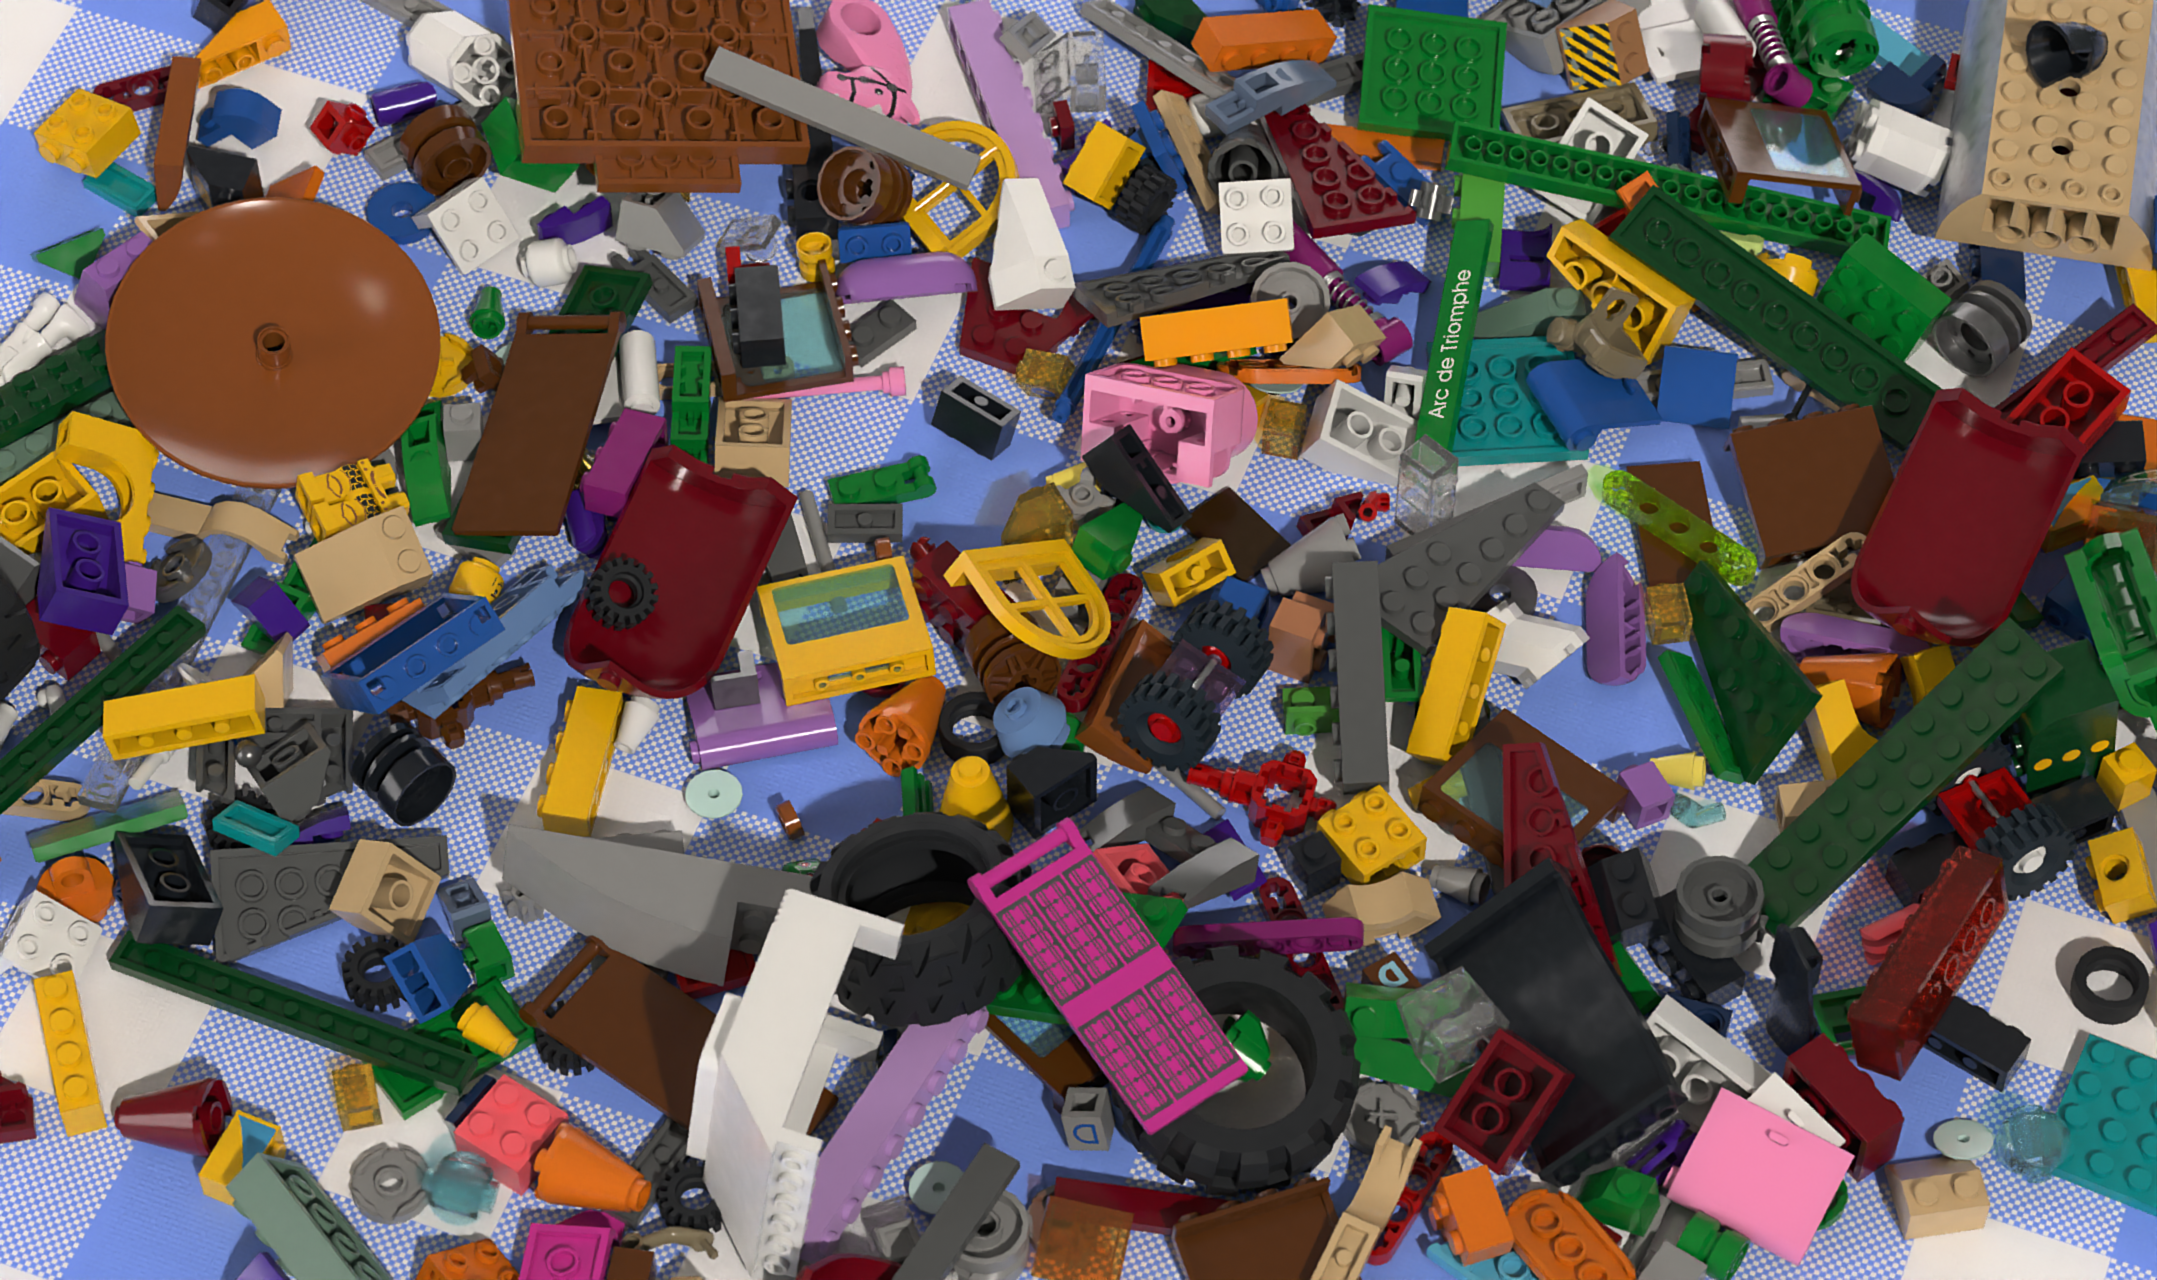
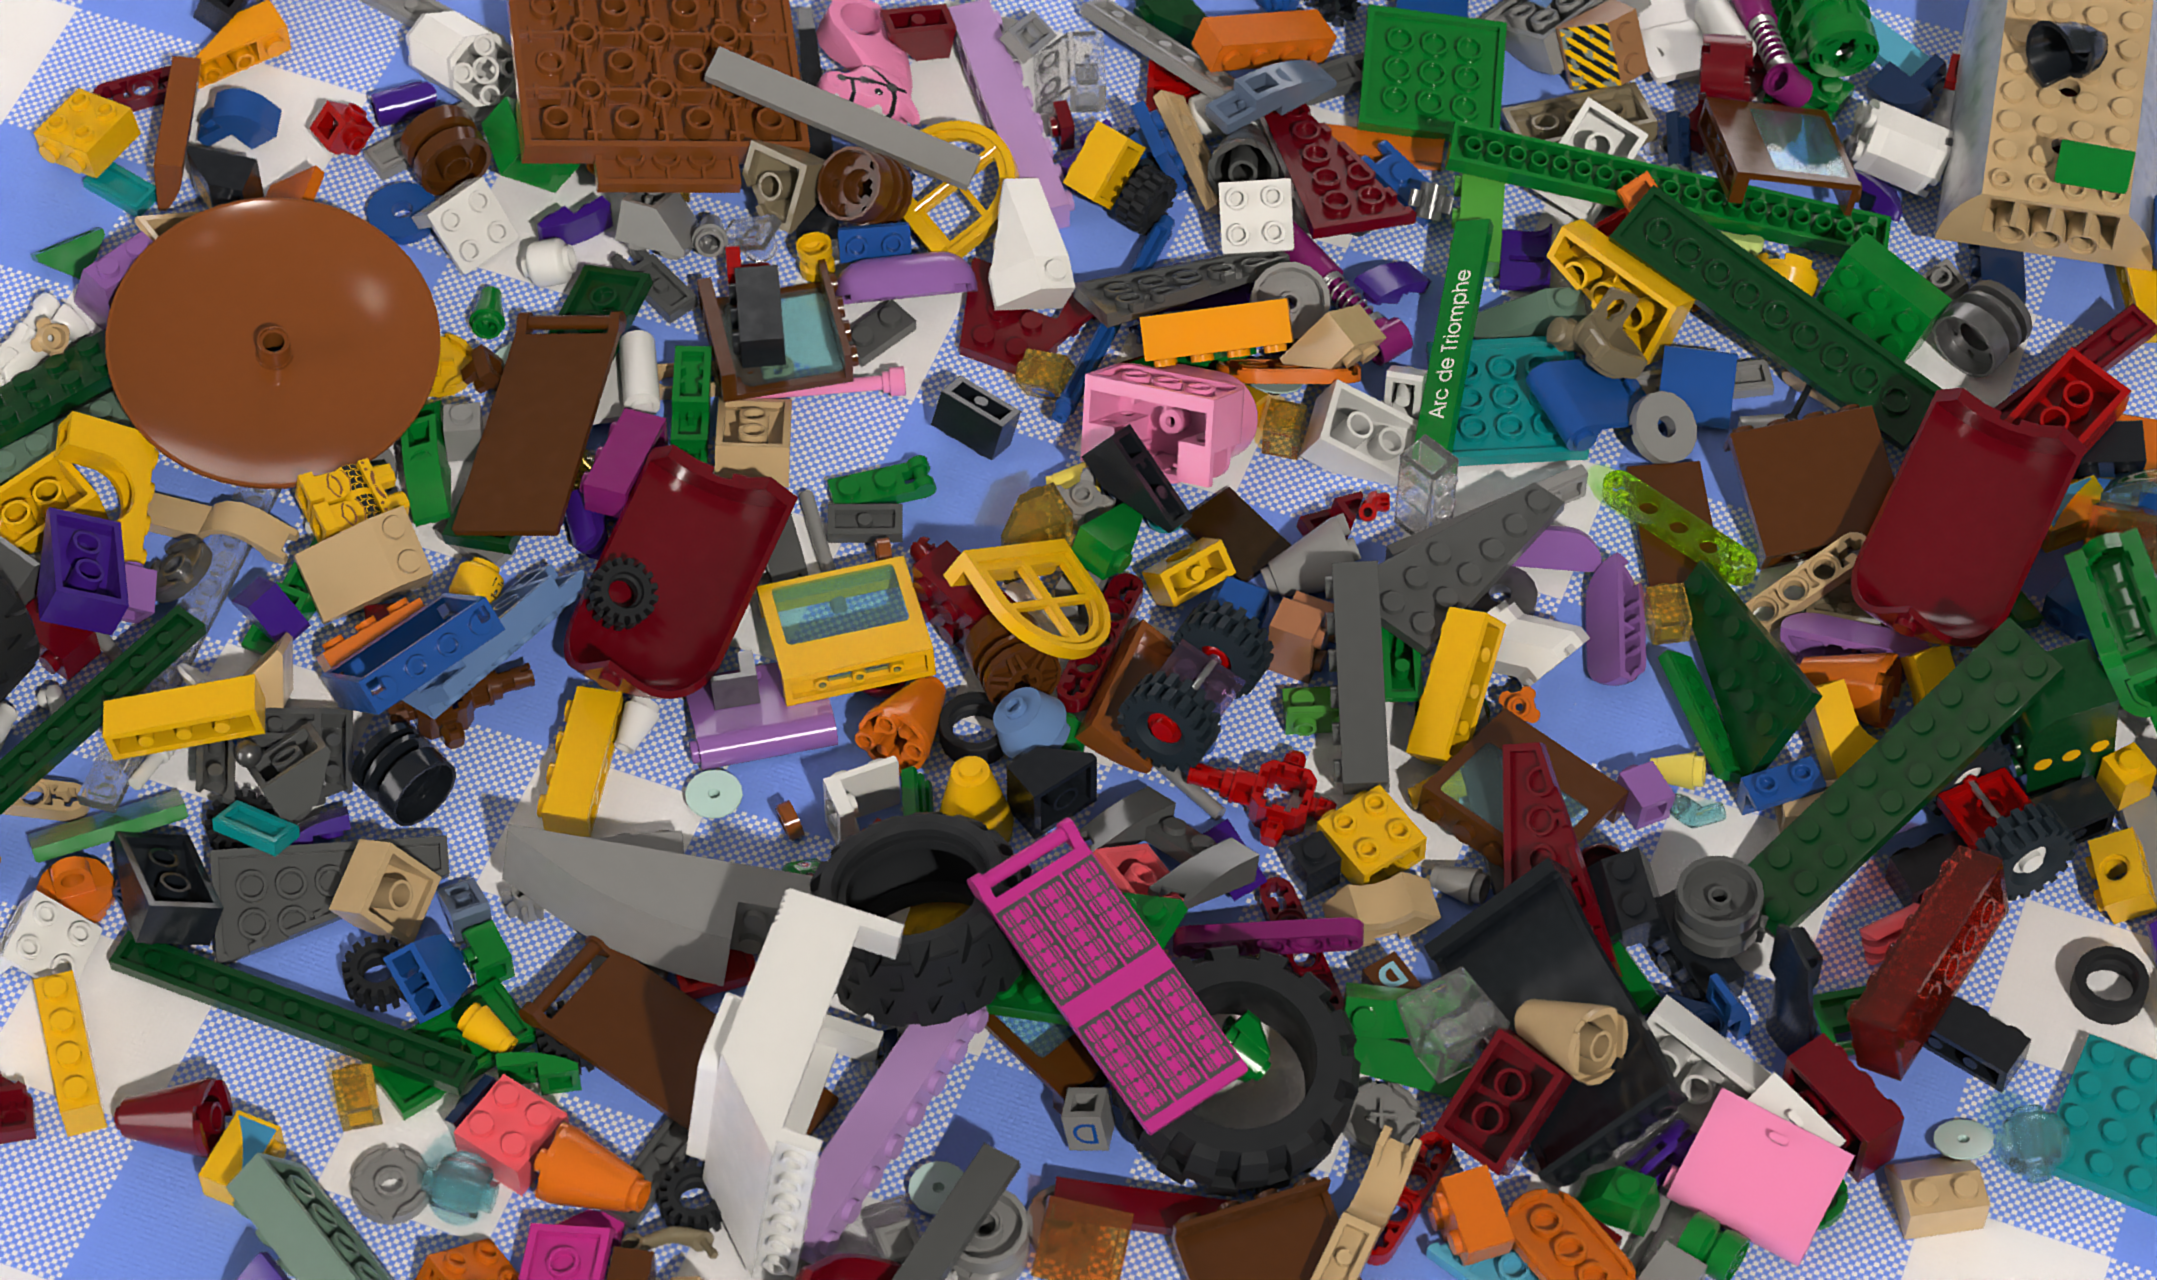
none -> tan plate [30,317,70,357]
none -> green slope [495,1052,582,1096]
none -> light grey cone [692,214,728,257]
none -> dark tan slope [742,140,826,233]
none -> white bracket [823,756,900,845]
none -> dark red slope [879,4,957,61]
none -> orange plate [1499,686,1541,724]
none -> tan cone [1514,999,1628,1085]
none -> light grey tile [1629,391,1697,464]
none -> blue slope [1706,973,1751,1041]
none -> blue bracket [1736,756,1827,815]
none -> green slope [2054,139,2136,194]

